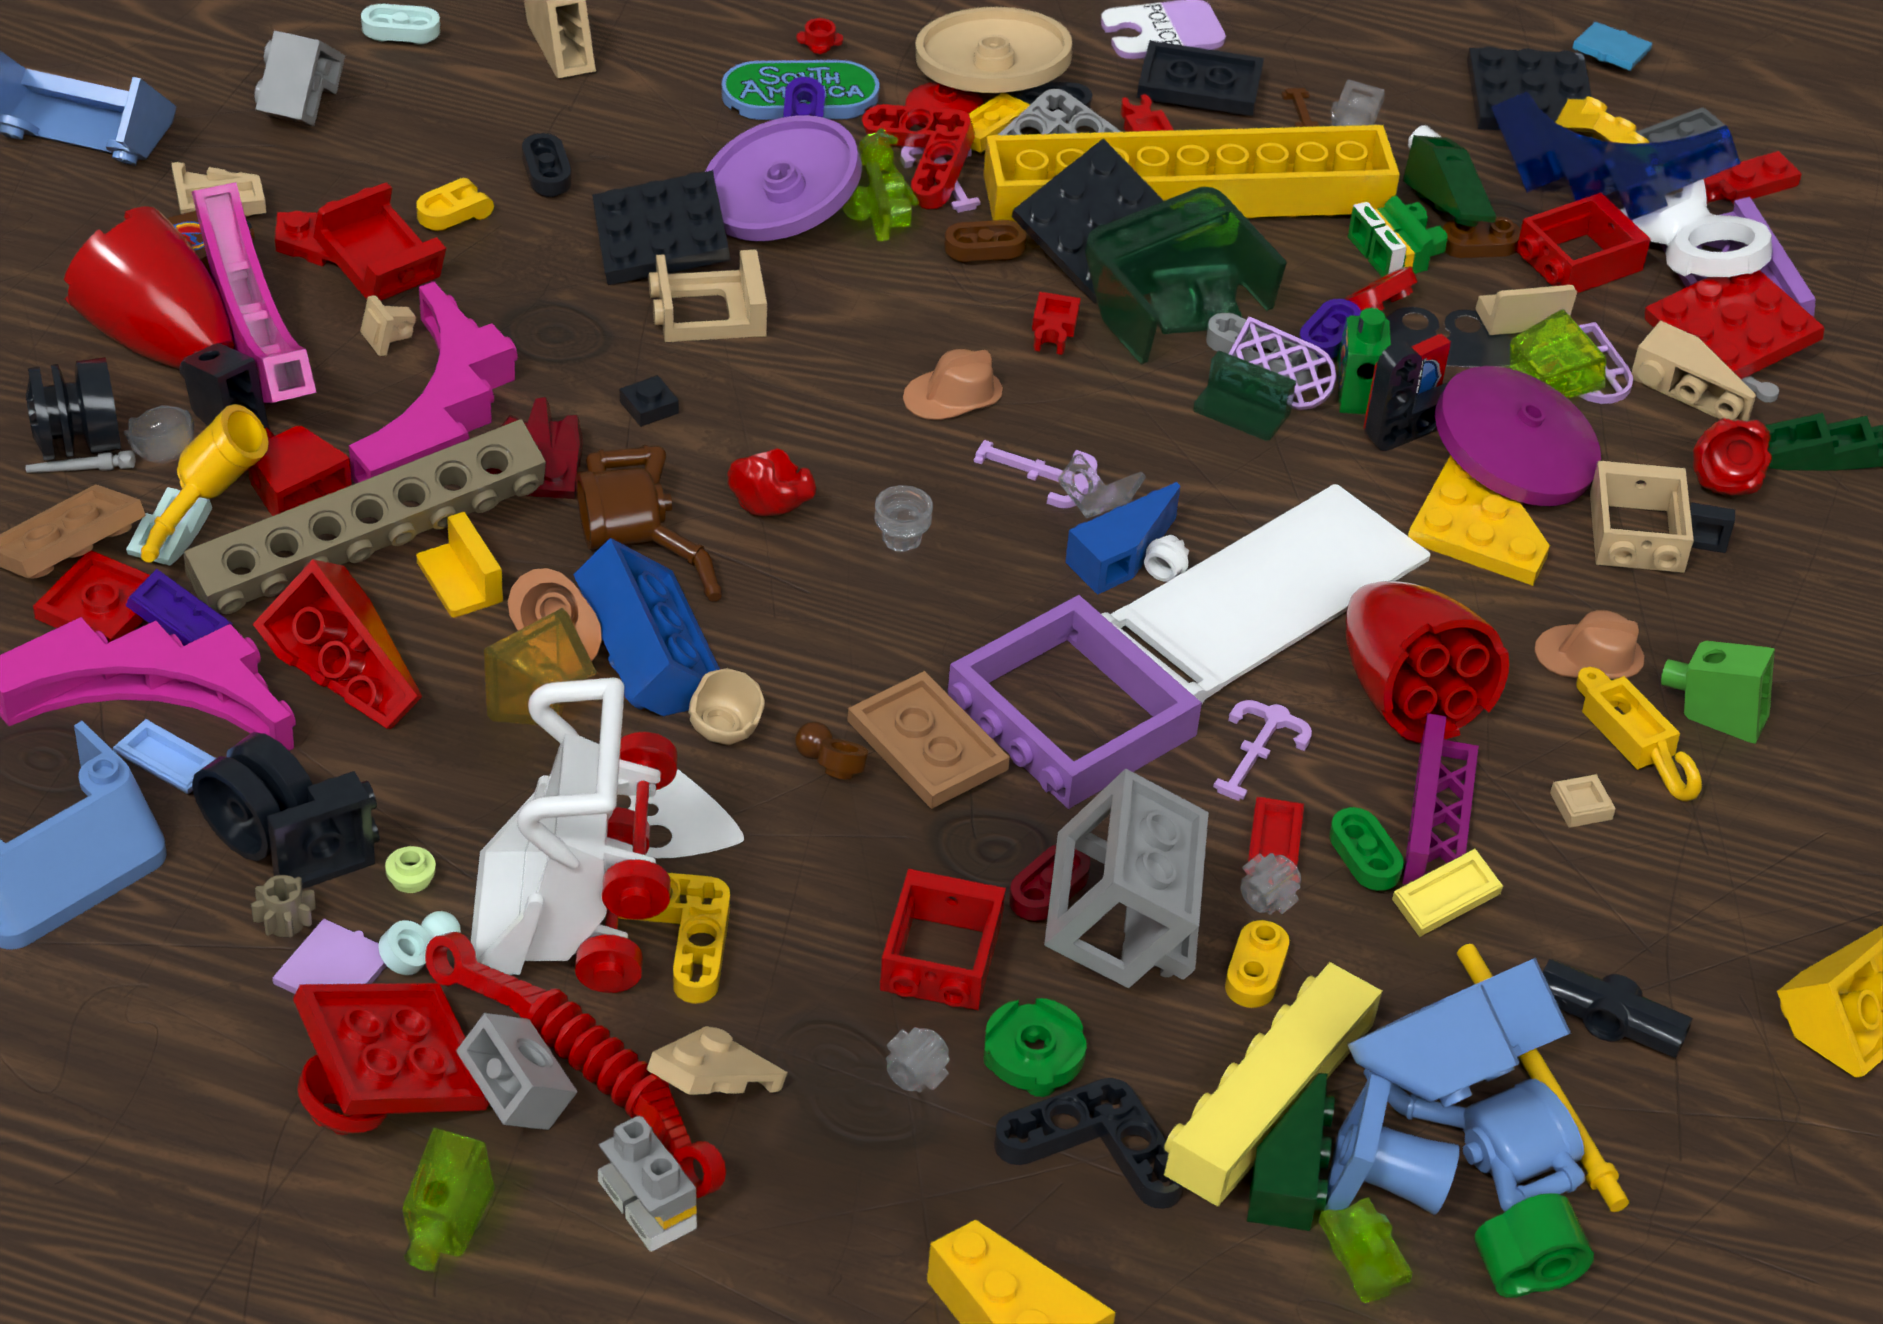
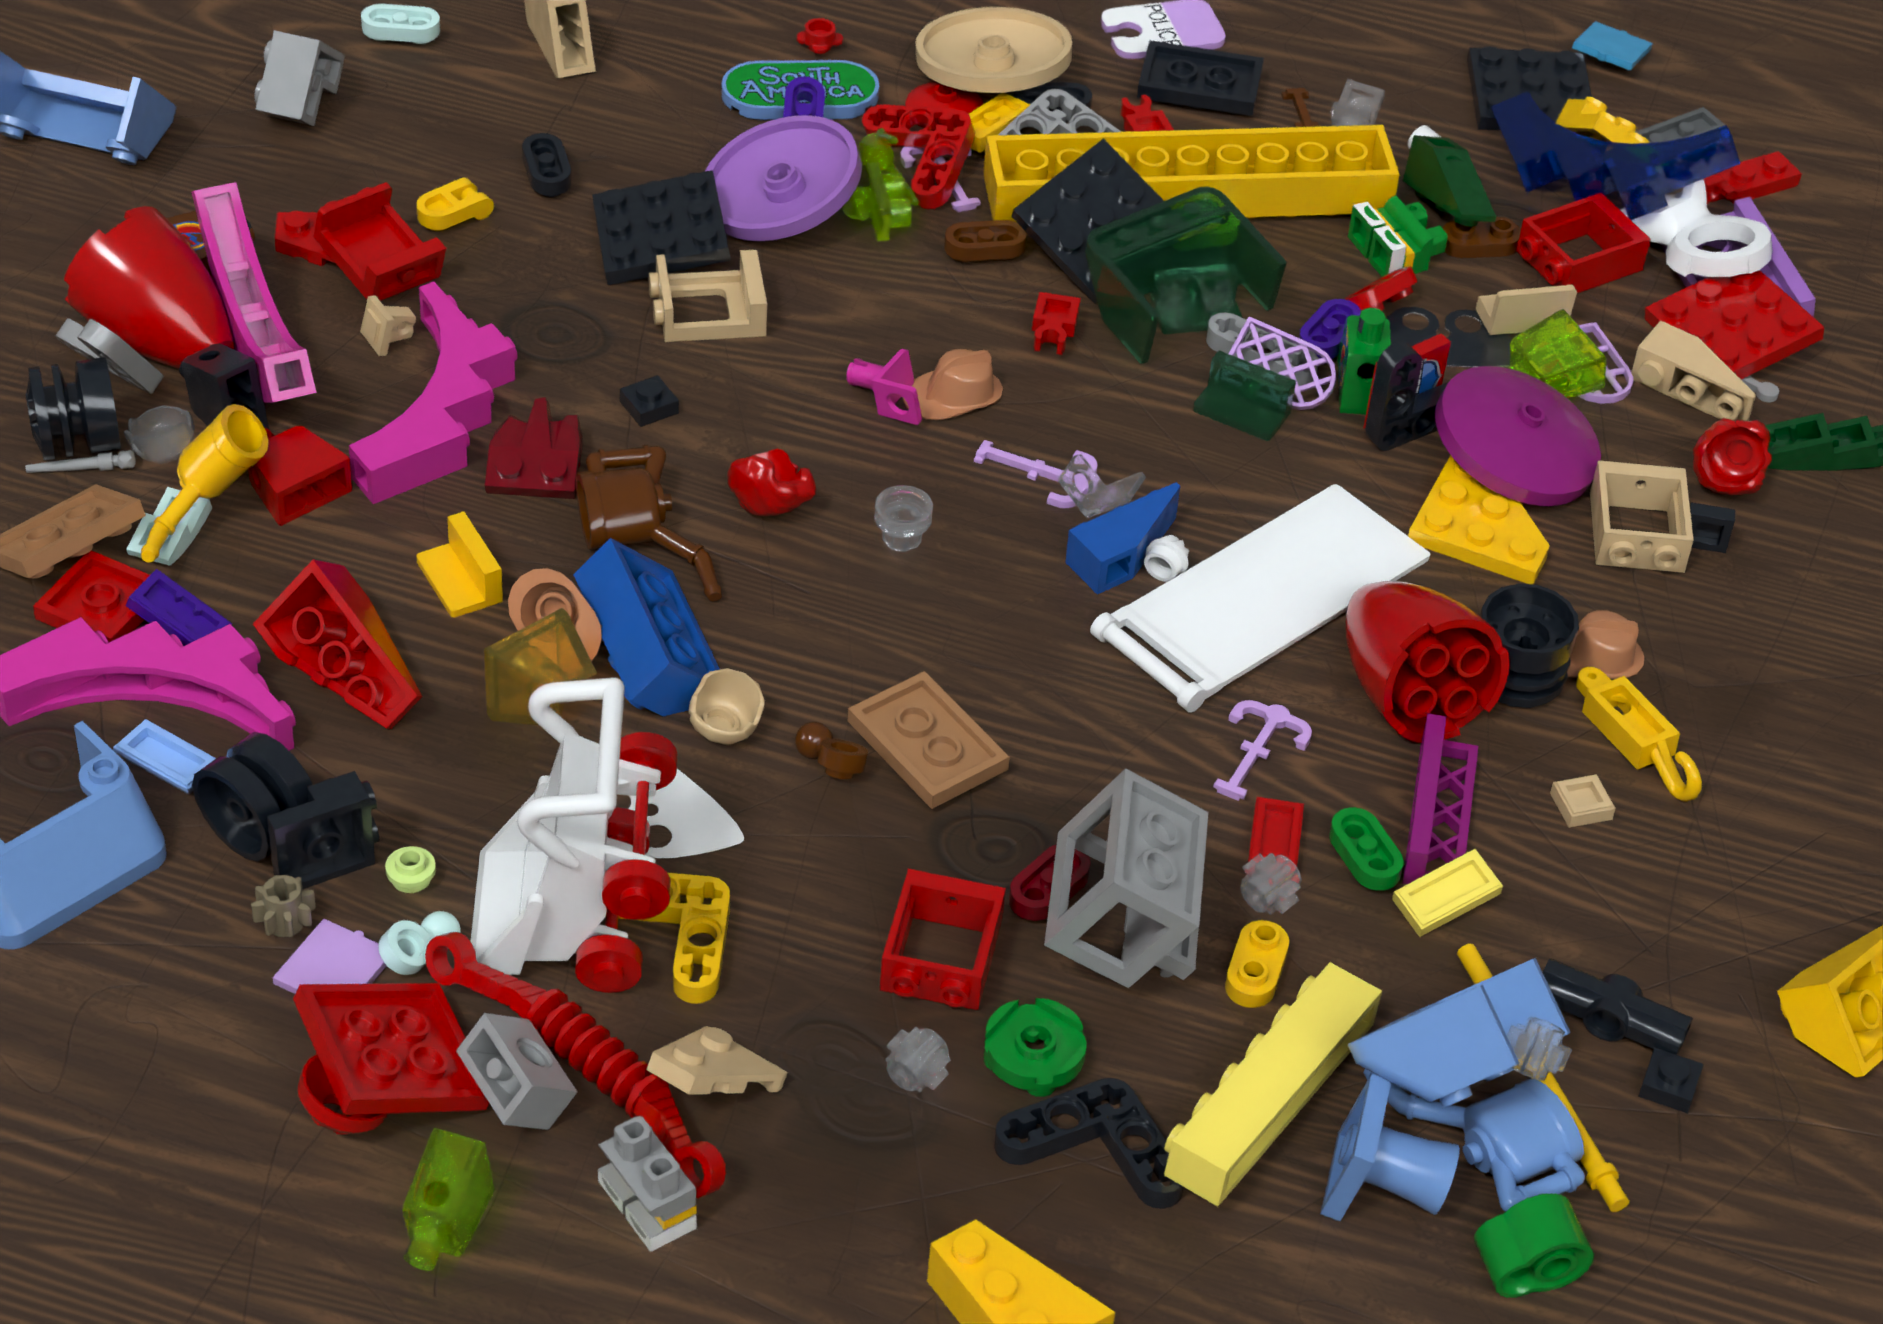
tan wing [171,162,266,217] -> none
dark tan brick [184,419,546,614] -> none
medium lavender window [948,595,1202,809] -> none
dark green slope [1247,1073,1335,1231] -> none
clear neon green hips [1319,1197,1412,1303] -> none
bright green torso [1661,641,1775,744] -> none
none -> light grey beam [55,318,164,395]
none -> dark pink bracket [846,349,922,425]
none -> black wheel [1480,583,1579,708]
none -> clear gear [1507,1017,1572,1081]
none -> black plate [1638,1047,1704,1114]

